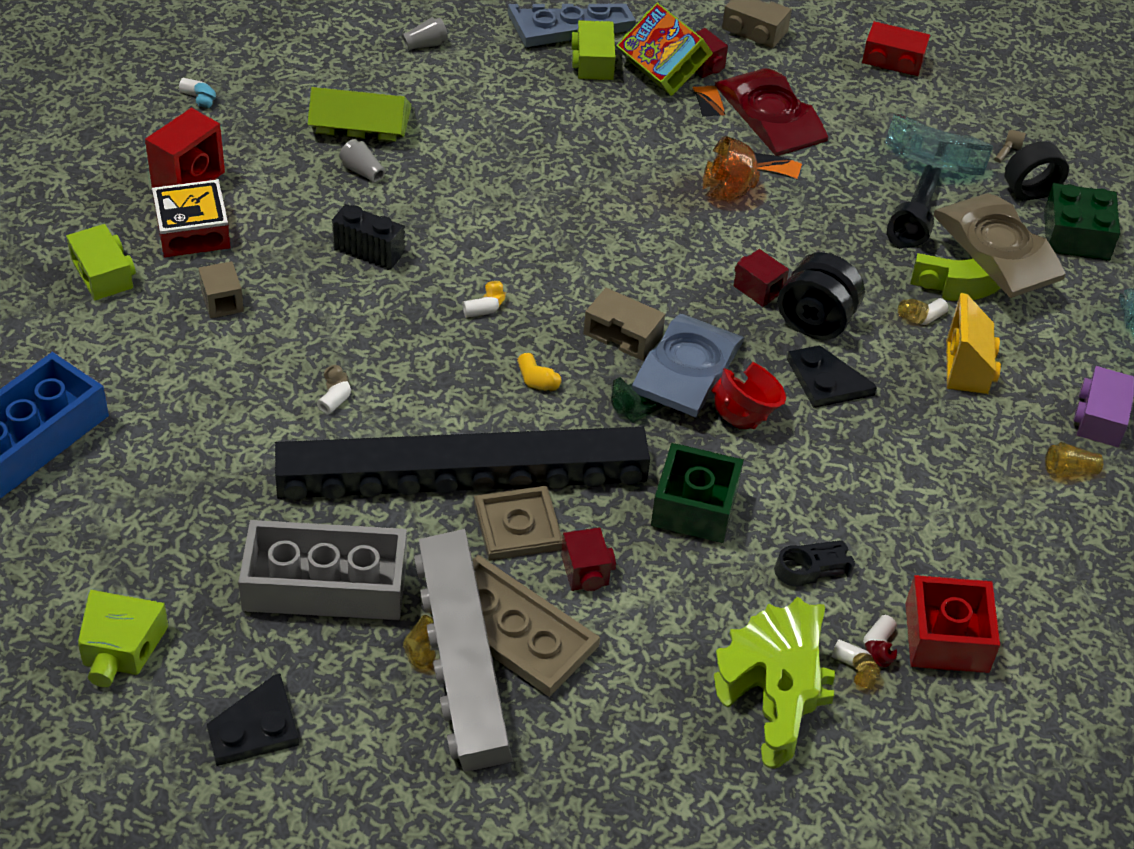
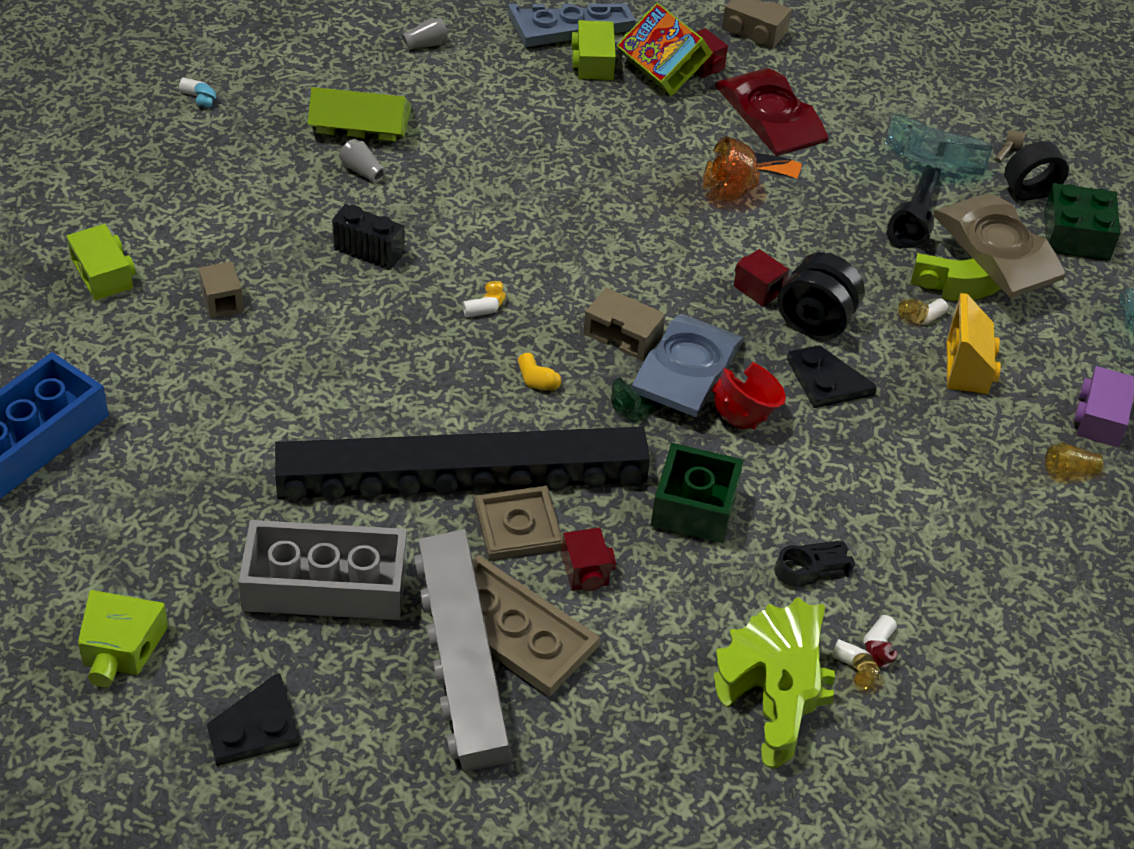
red brick [145,107,225,188] -> none
piece [152,179,231,257] -> none
white arm [317,365,351,415] -> none
clear yellow arm [403,615,436,669] -> none
sticker [692,86,725,117] -> none
red brick [862,21,930,76] -> none
red brick [905,575,1000,673] -> none

